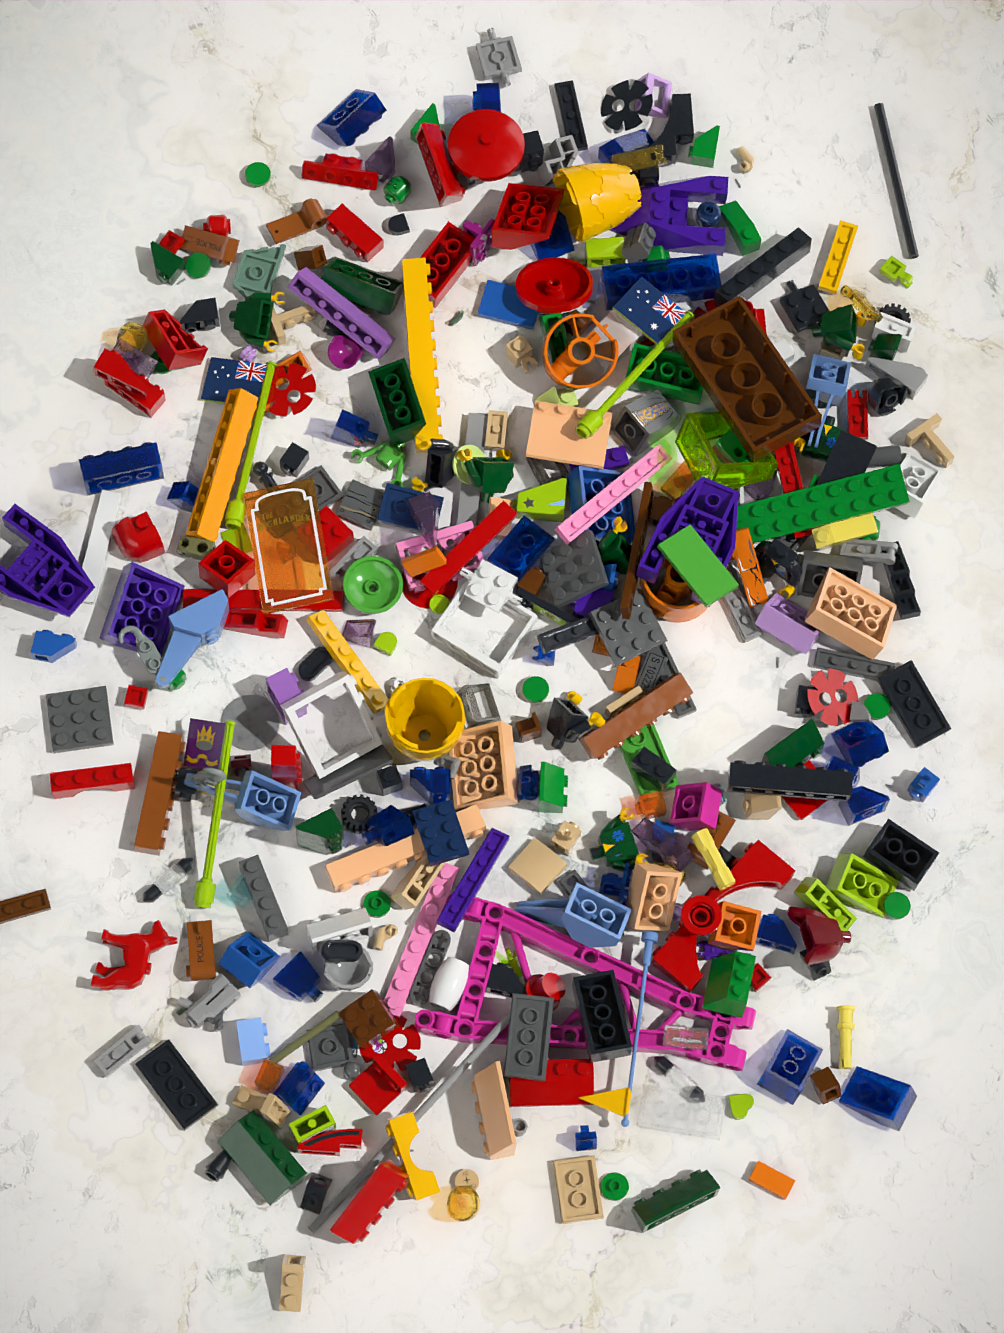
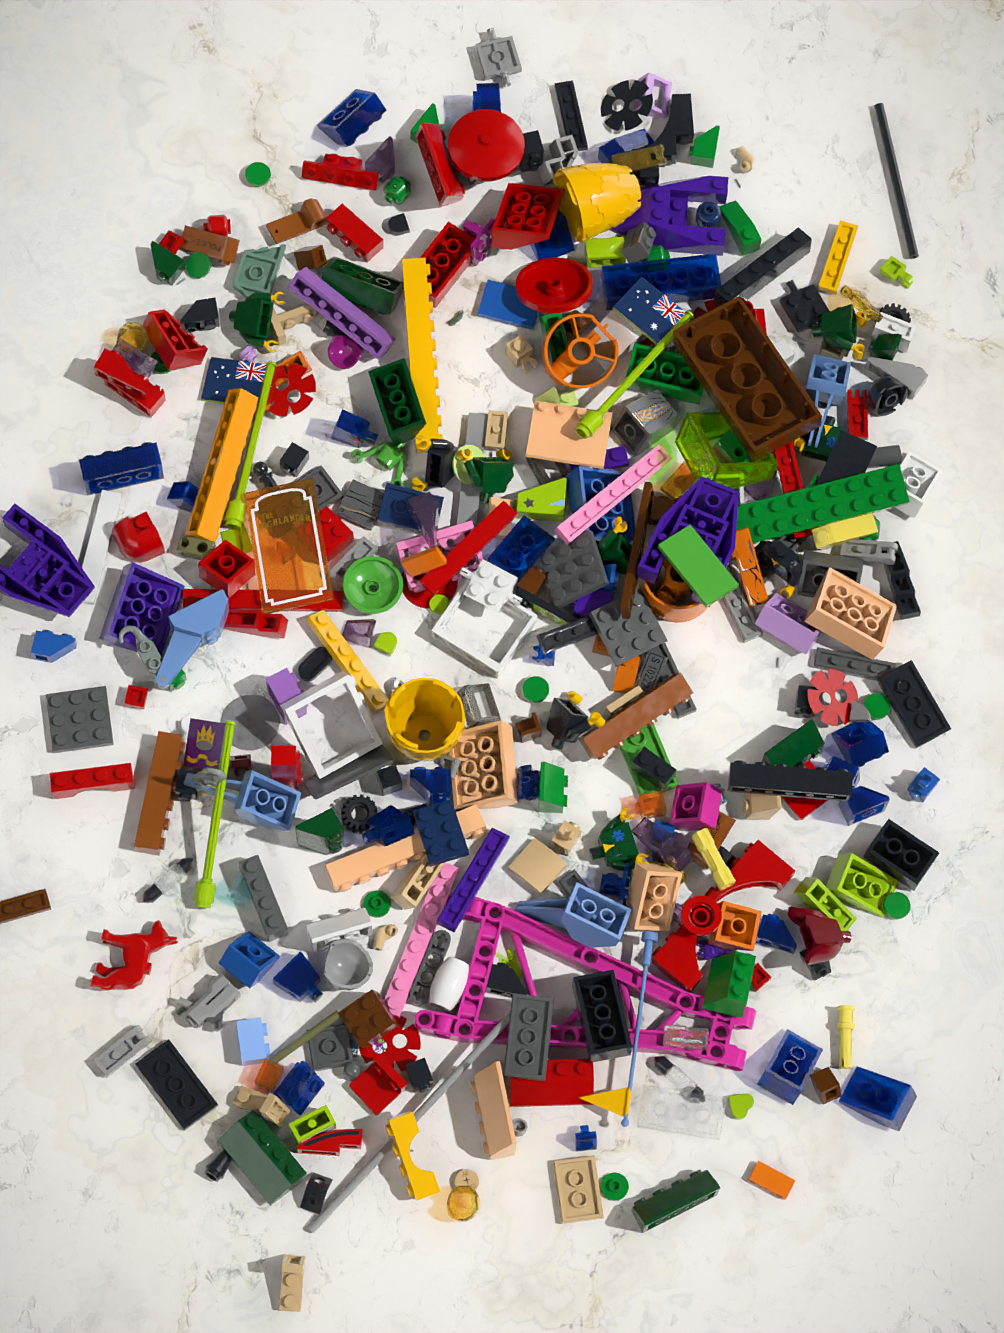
dark orange door [186,920,216,981] -> none
black tile [321,940,363,962] -> none
red slope [329,1160,409,1244] -> none
red piece [525,973,566,1011] -> none
tan bracket [904,413,955,468] -> none

